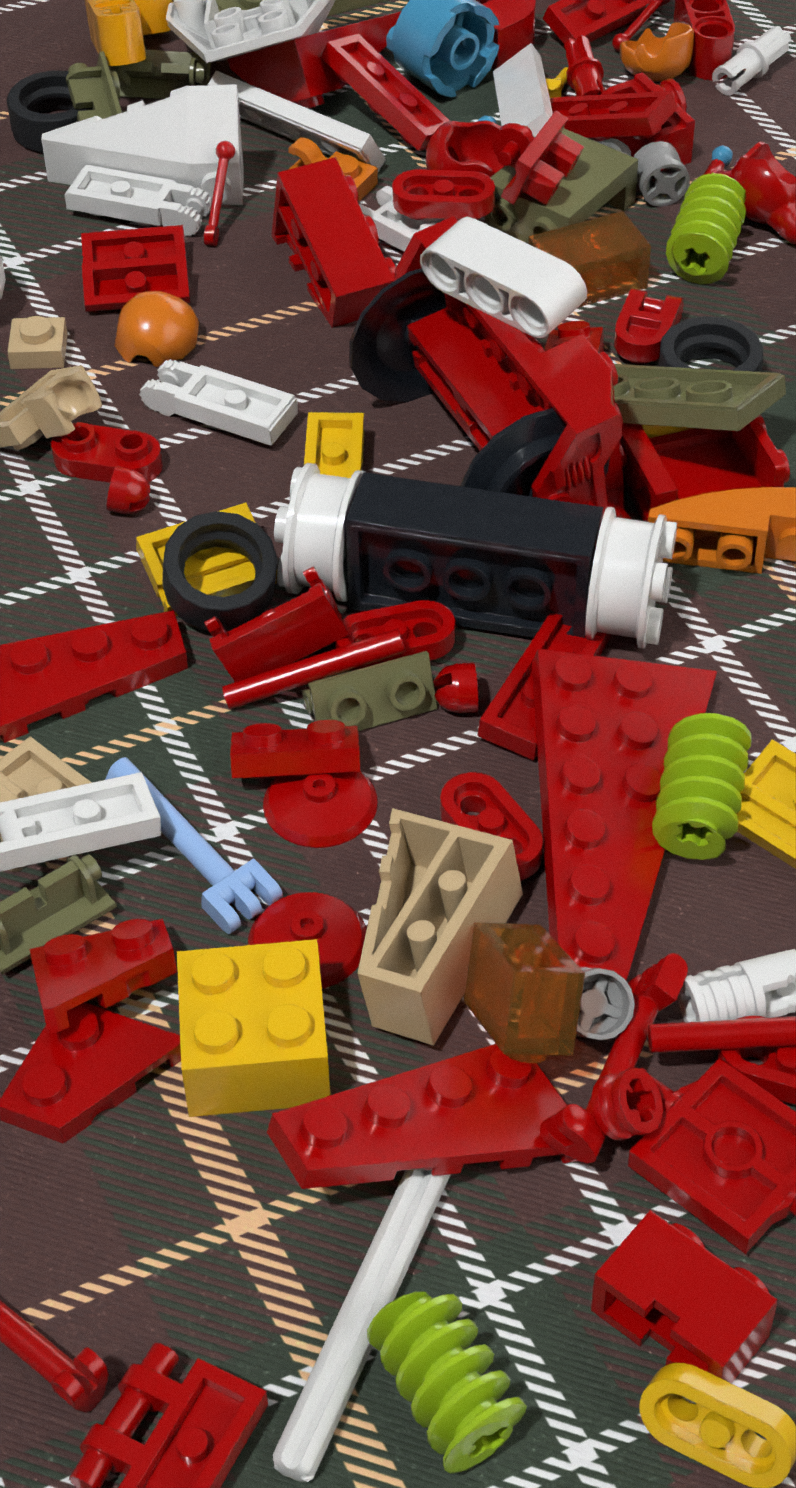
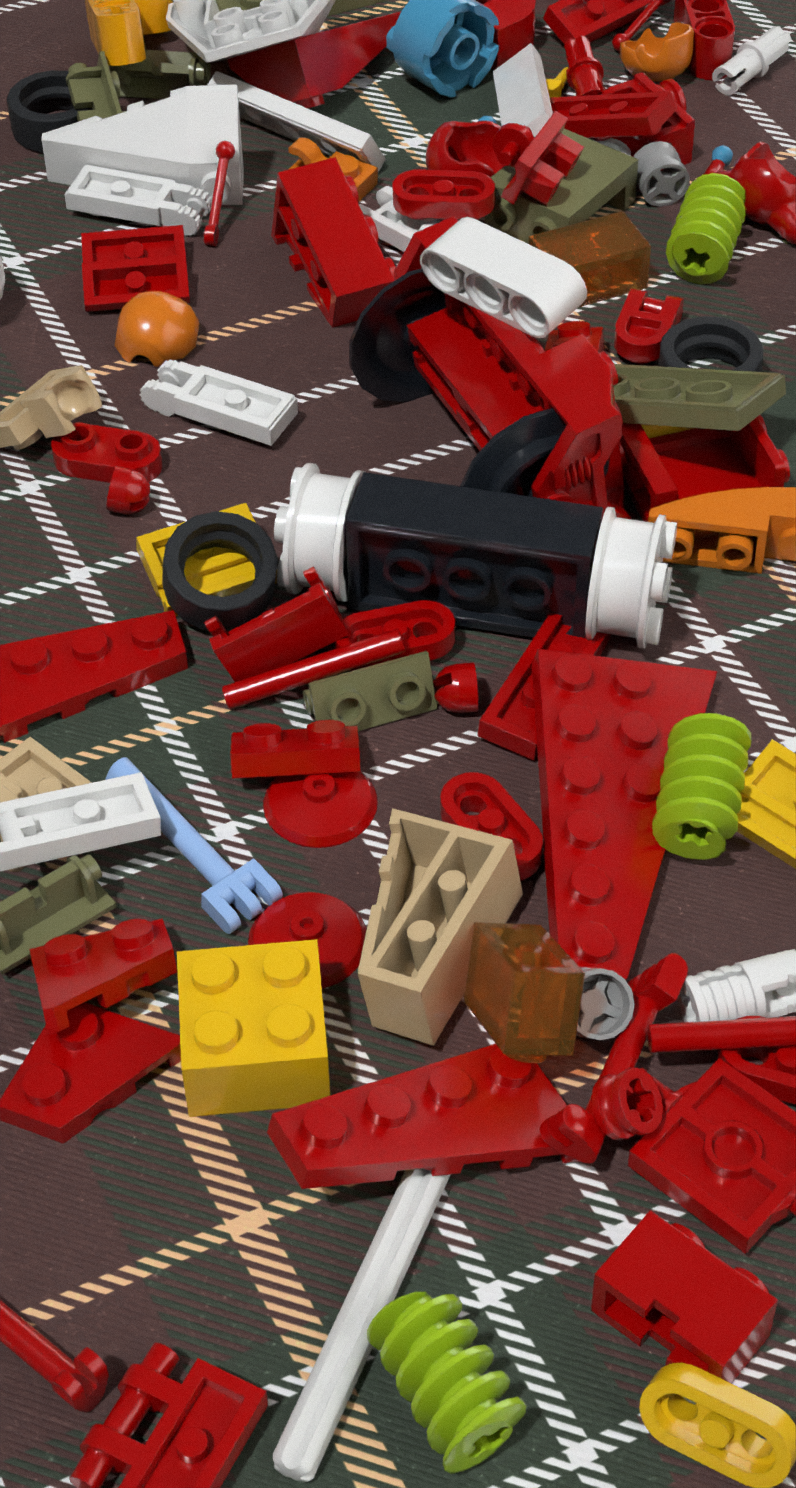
tan plate [8,316,68,369] -> none
yellow plate [304,412,364,478] -> none
red plate [321,33,450,151] -> none

